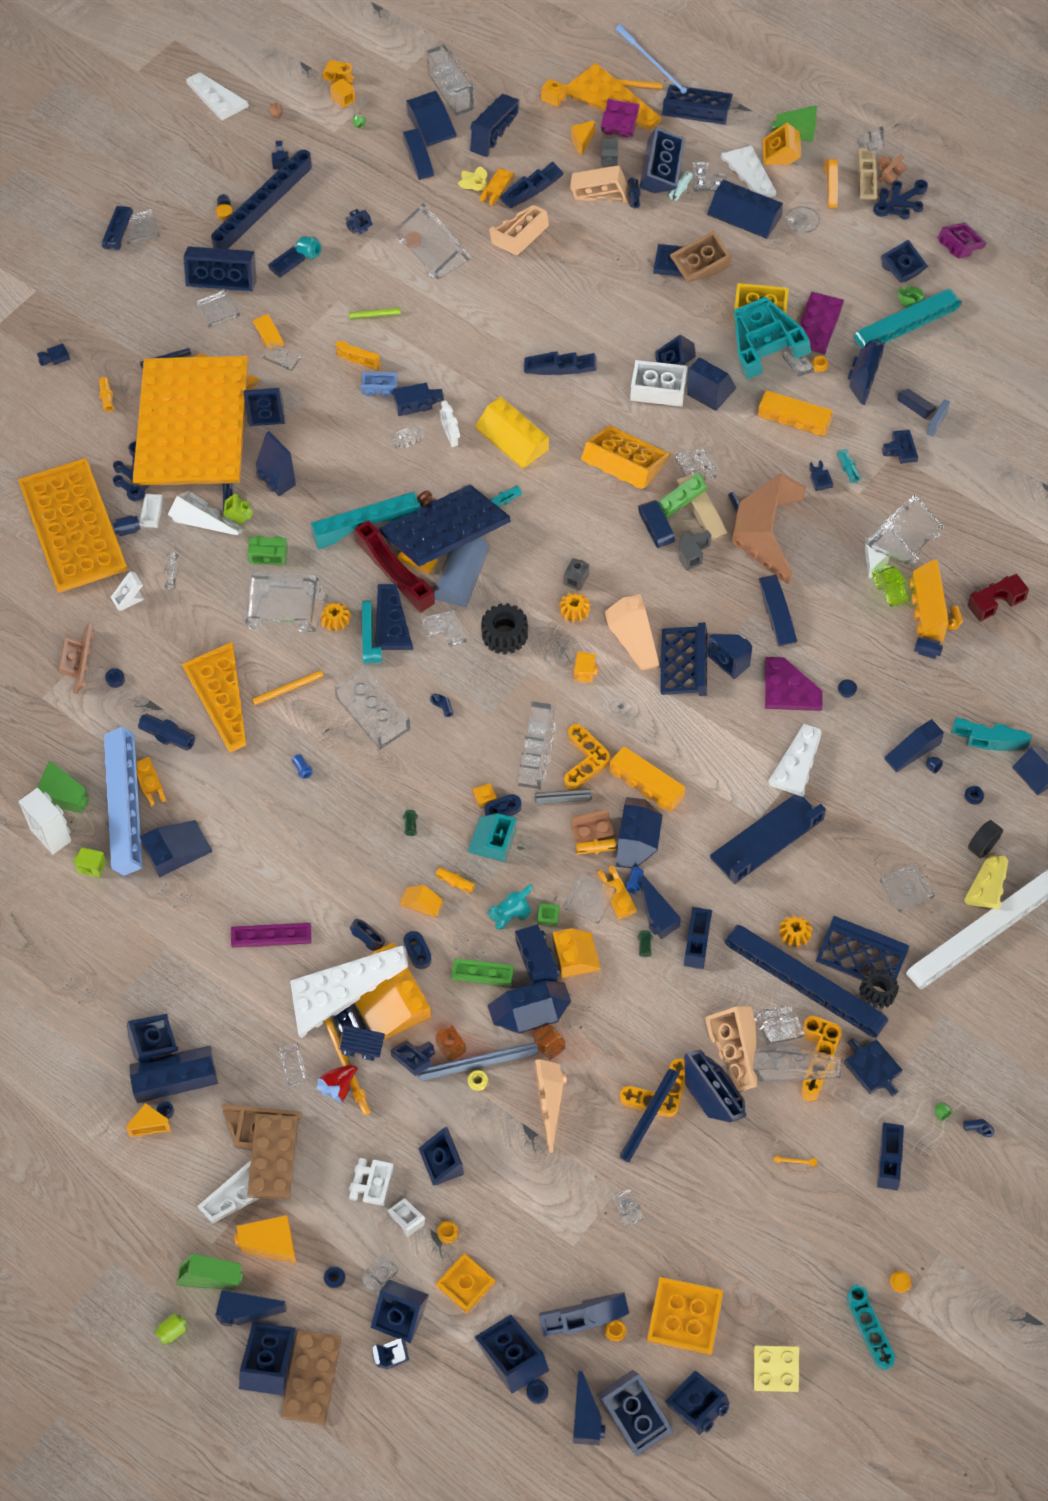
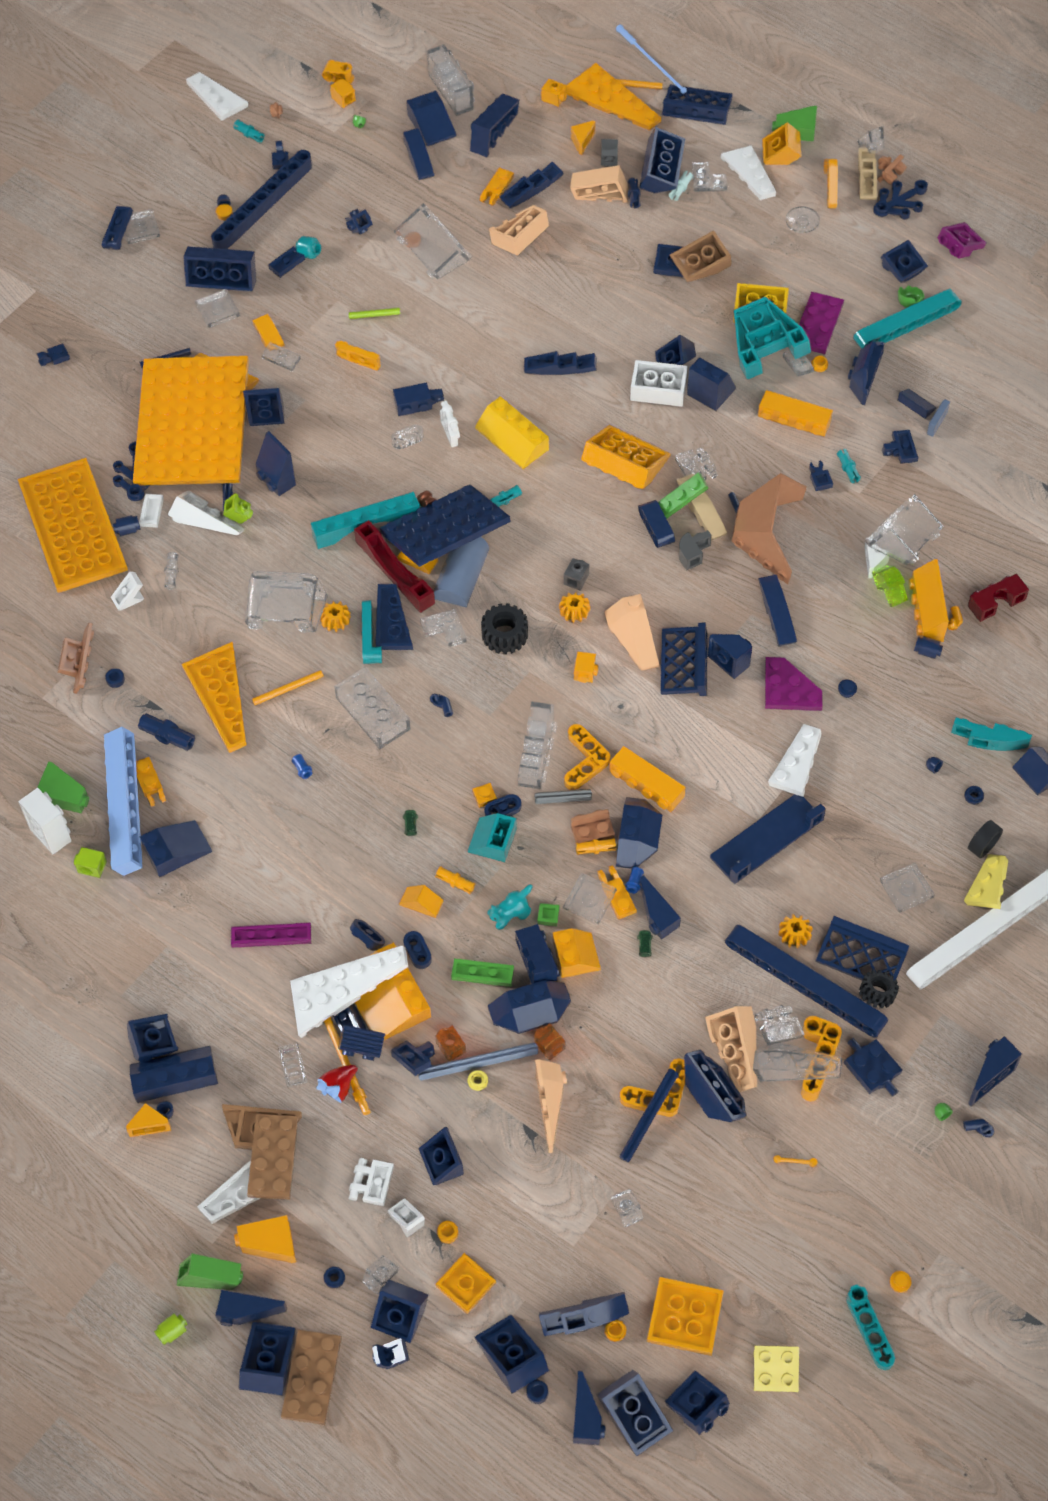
light orange pin [98,377,114,412] -> none
bright green brick [248,535,288,565] -> none
medium blue bracket [361,372,398,397] -> none
light yellow plate [457,166,487,191] -> none
magenta plate [601,99,640,138] -> none
dark blue slope [684,907,712,969] -> none
dark blue slope [707,179,783,239] -> none
dark blue slope [877,1122,904,1190] -> none
dark blue slope [884,719,944,772] -> none
none -> teal pin [233,119,265,143]
none -> dark blue slope [968,1036,1022,1107]

